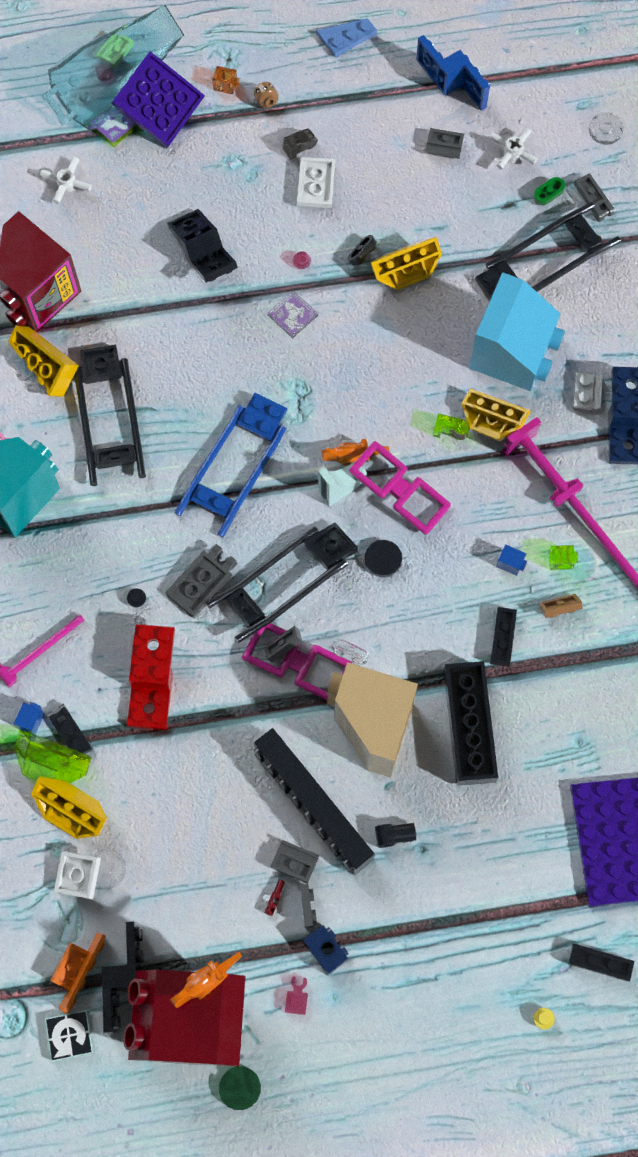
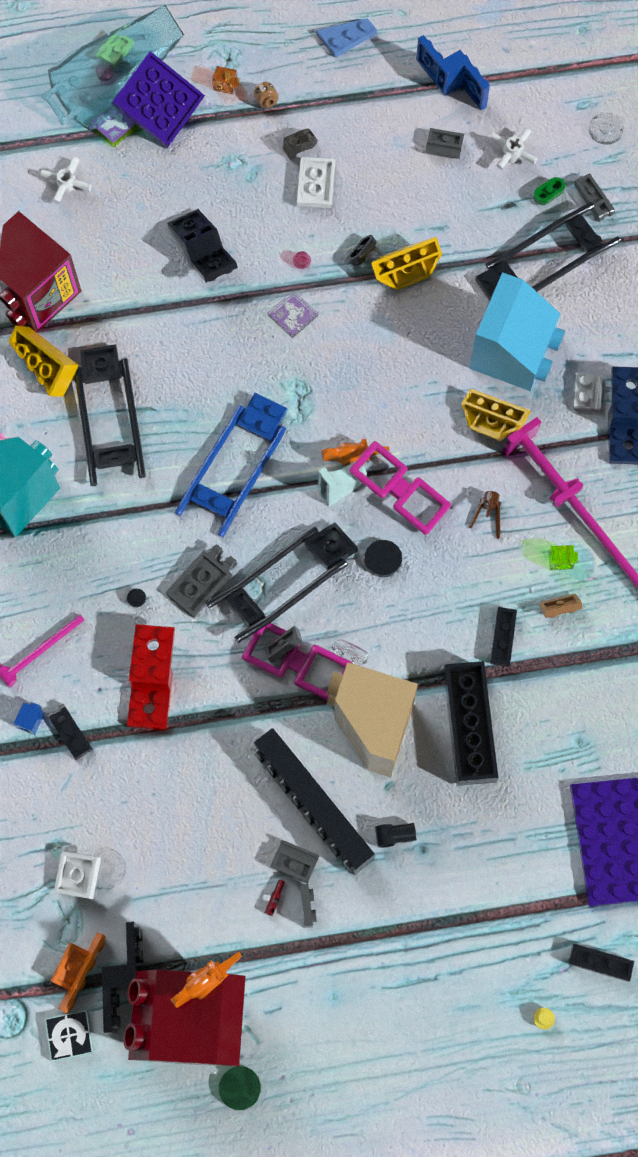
clear neon green wedge [14,730,92,783] -> none
yellow wedge [31,777,107,839] -> none
clear pink plate [285,976,308,1015] -> none
dark blue brick [303,925,349,976] -> none
clear neon green leg [433,413,470,440] -> none
blue brick [496,544,527,576] -> none
none -> reddish brown plant [469,491,501,539]

